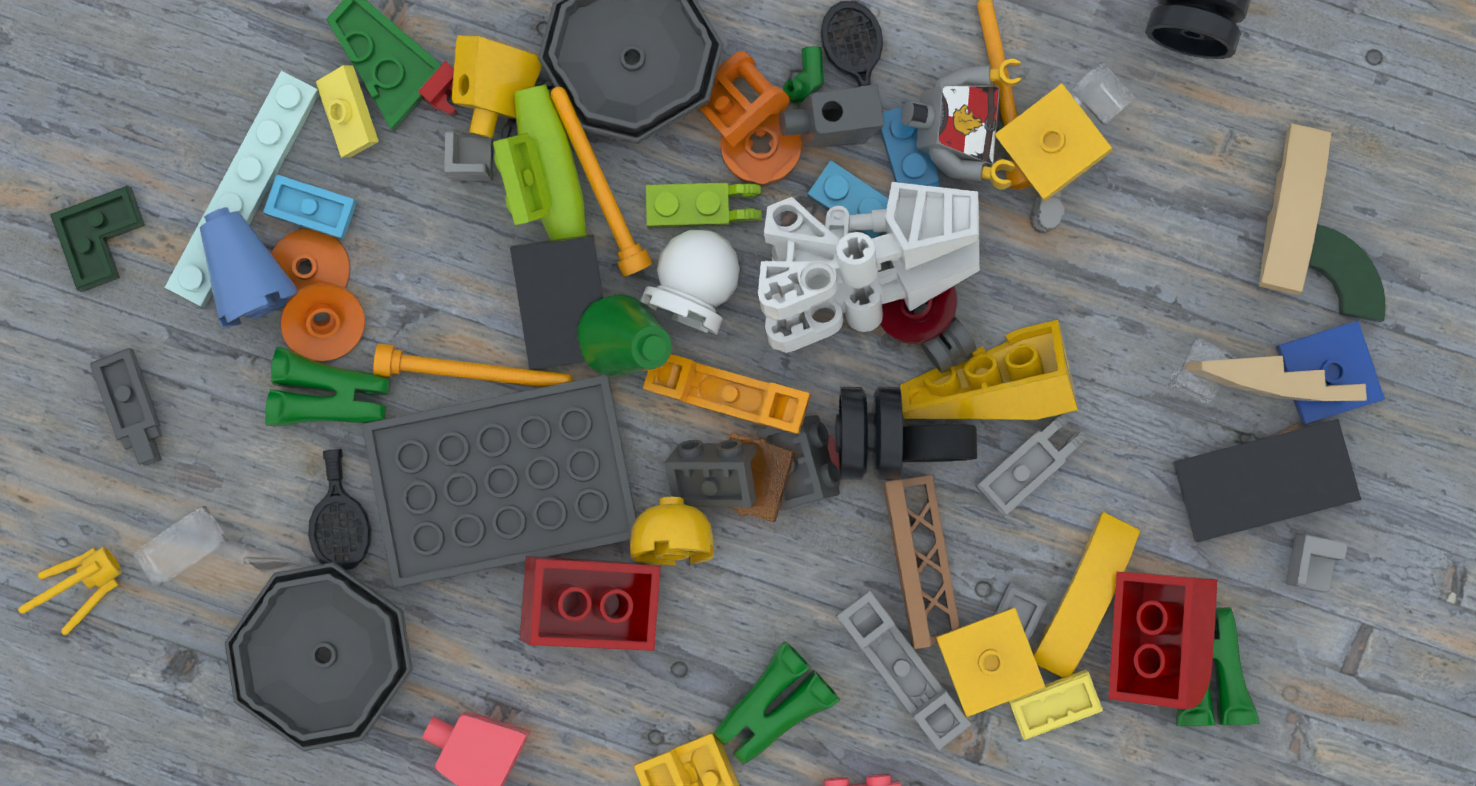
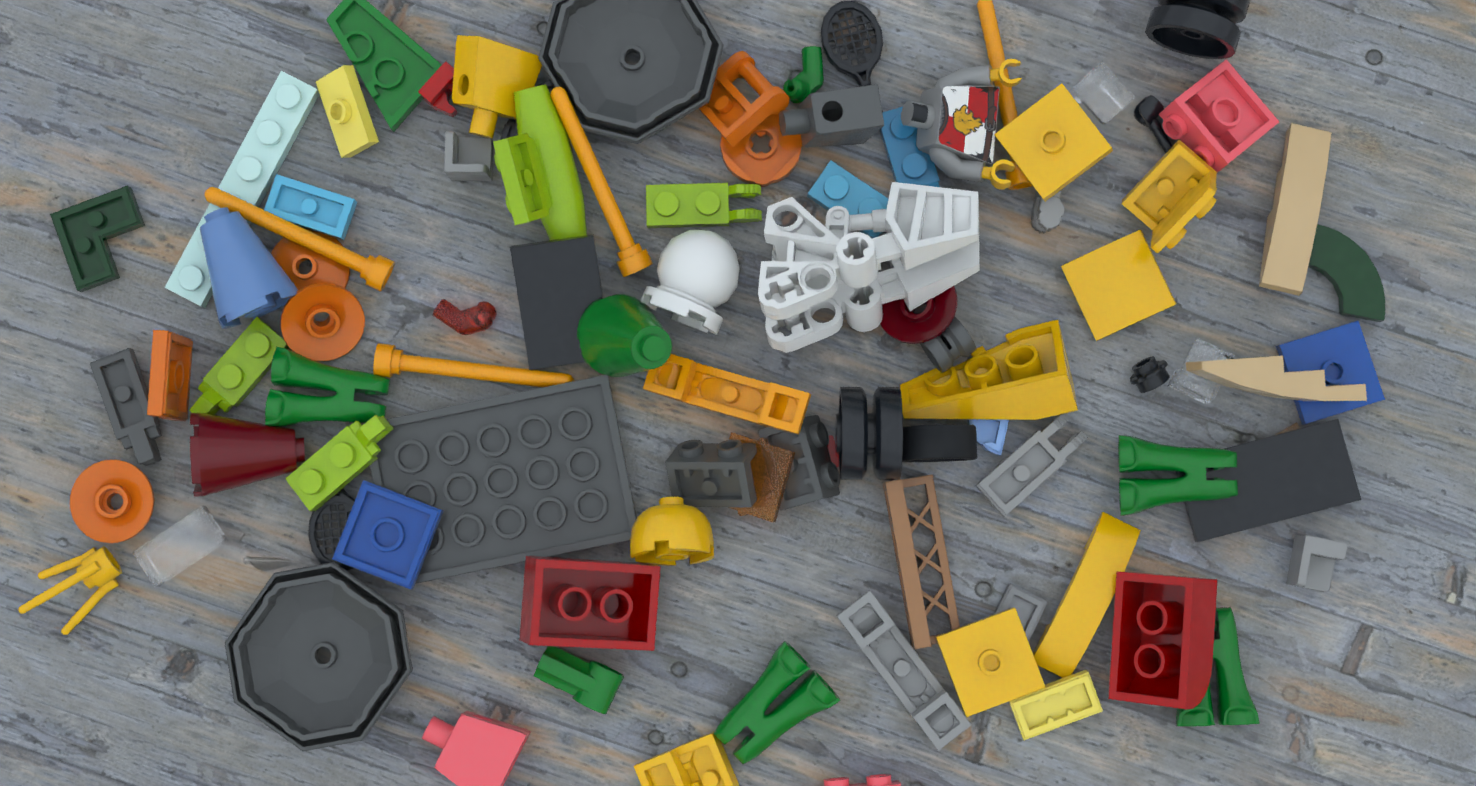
none -> orange dish [70,460,154,543]
none -> orange plate [147,330,193,421]
none -> lime hinge [189,317,289,415]
none -> dark red cone [190,412,305,497]
none -> light orange piece [204,187,395,292]
none -> lime hinge [285,415,394,511]
none -> blue plate [332,480,444,590]
none -> clear red arm [433,299,497,335]
none -> green piece [534,646,624,714]
none -> light blue tile [967,419,1009,456]
none -> yellow slope [1061,230,1177,341]
none -> green piece [1118,435,1238,516]
none -> yellow bracket [1121,140,1217,253]
none -> black plate [1130,356,1170,393]
none -> black hand [1134,95,1173,154]
none -> coral plate [1159,59,1279,173]

